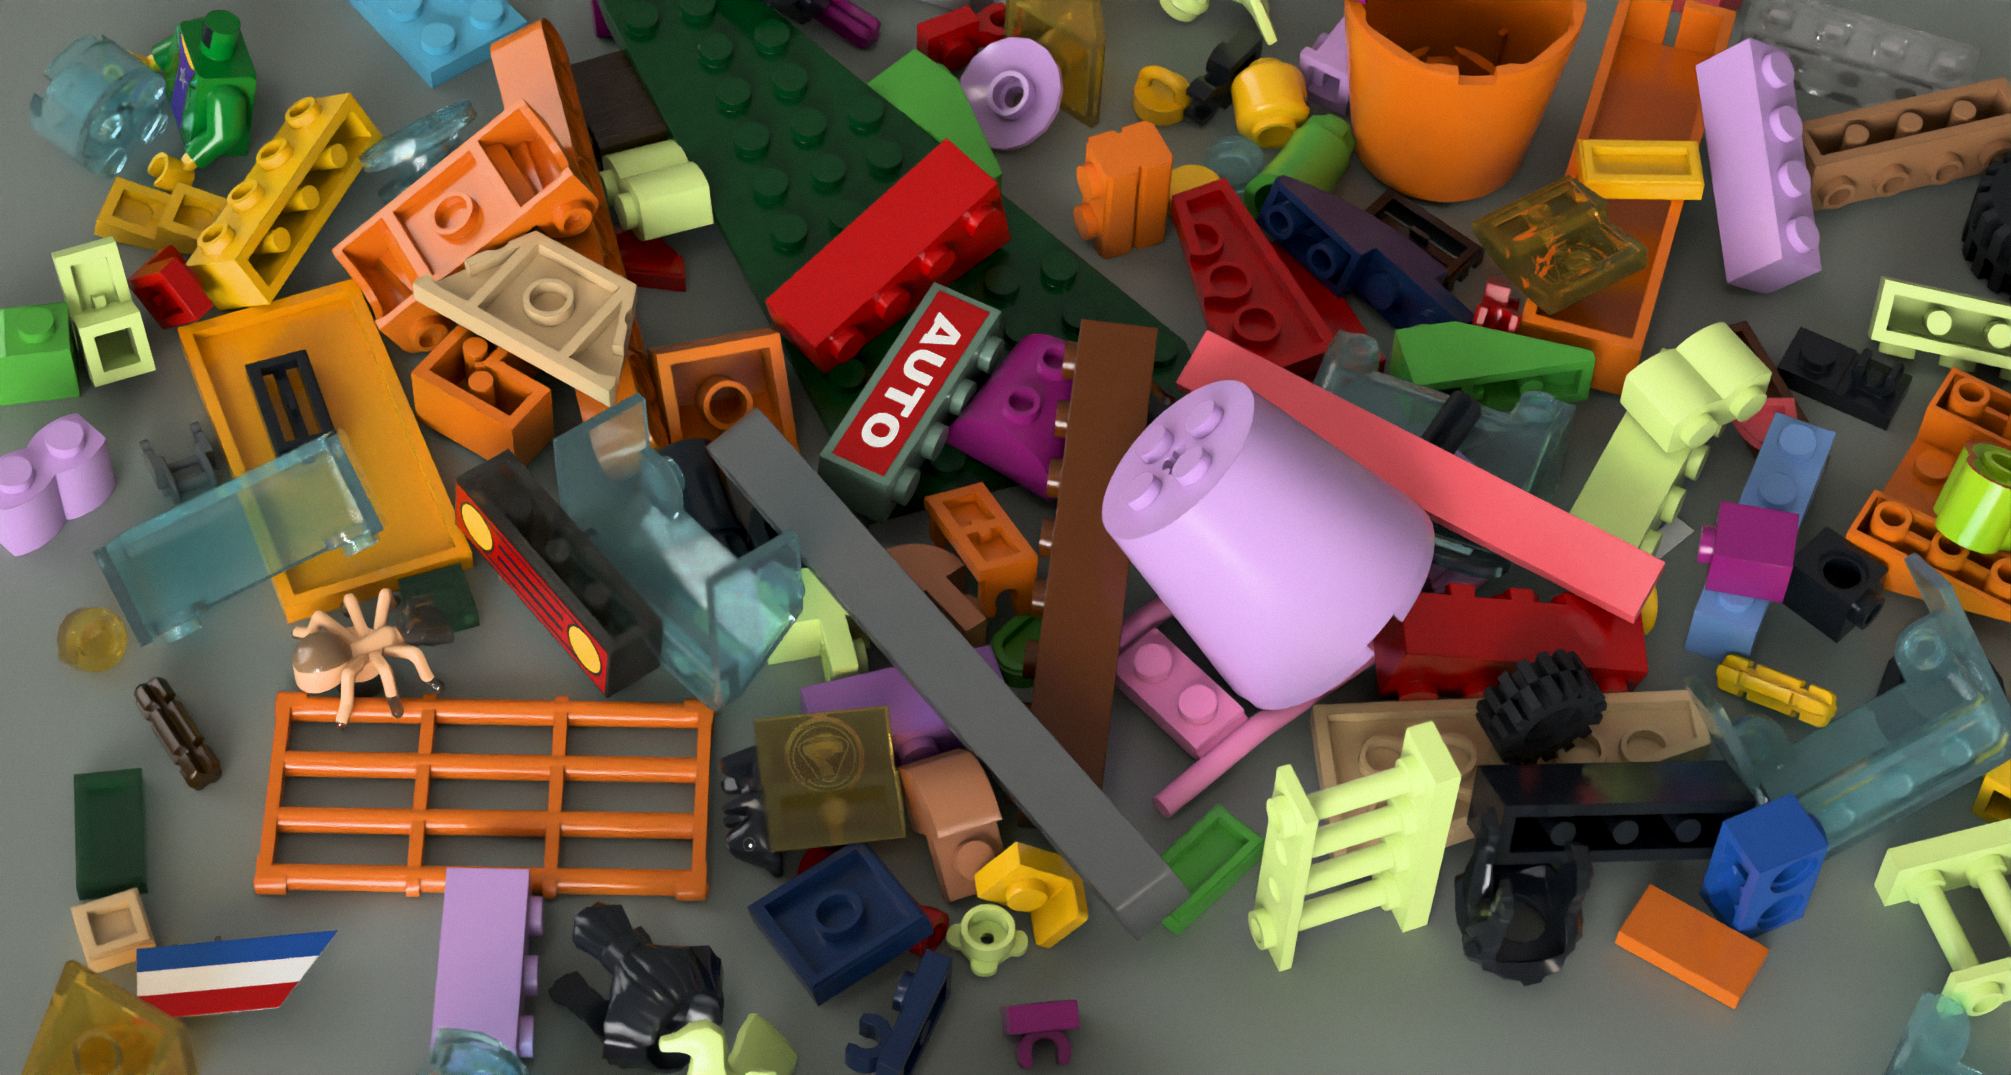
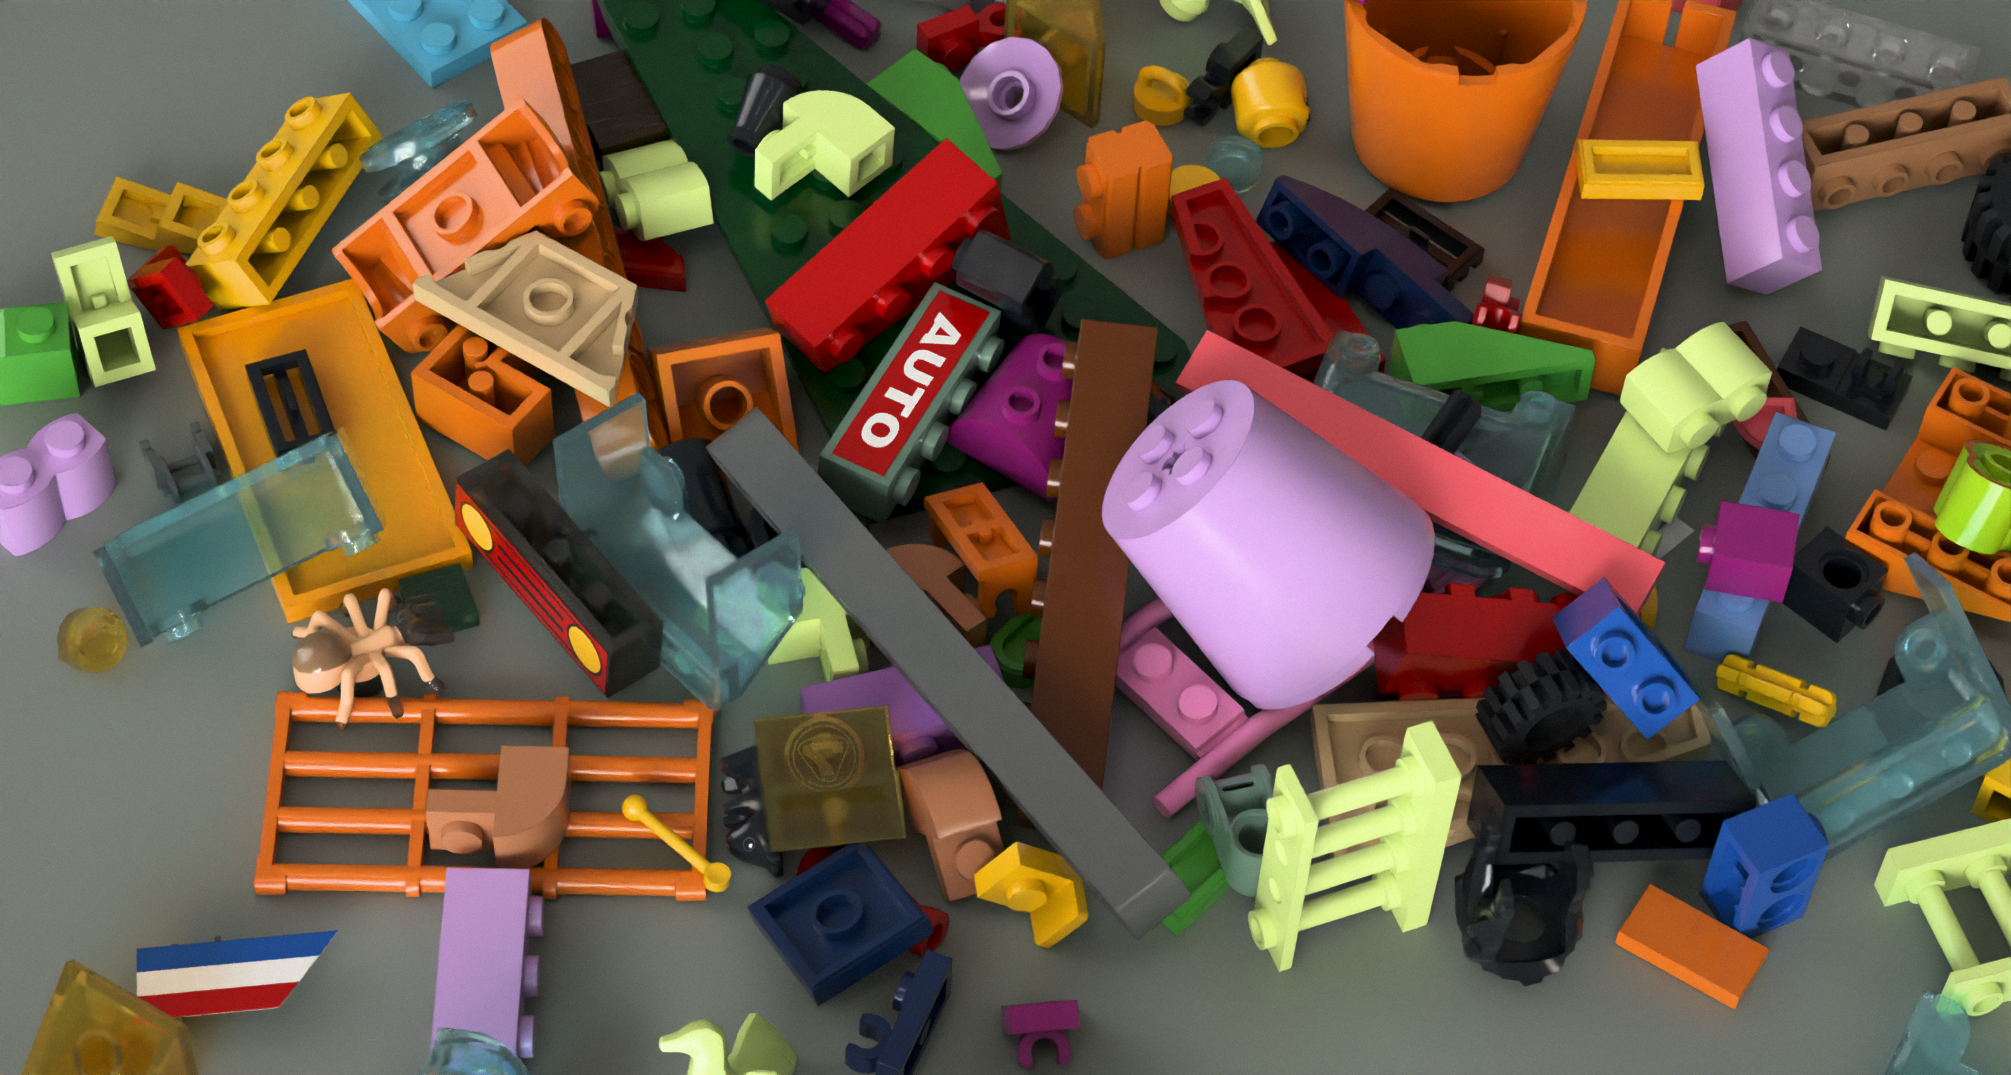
clear light blue brick [28,34,168,180] -> none
tan tile [70,887,156,975] -> none
clear green tile [74,768,149,901] -> none
green torso [113,10,257,194] -> none
dark brown axle [134,677,222,790] -> none
black piece [548,901,725,1074] -> none
yellowish green plate [946,903,1028,977] -> none
bright green plant [1243,113,1356,233] -> none
lavender brick [1298,16,1350,116] -> none
clear yellow slope [1472,175,1647,315] -> none
none -> nougat brick [426,745,572,869]
none -> yellow hinge [621,794,731,892]
none -> black cone [727,65,803,158]
none -> yellowish green brick [754,90,895,200]
none -> black brick [952,229,1063,334]
none -> sand green piece [1195,764,1274,897]
none -> blue brick [1552,577,1700,740]

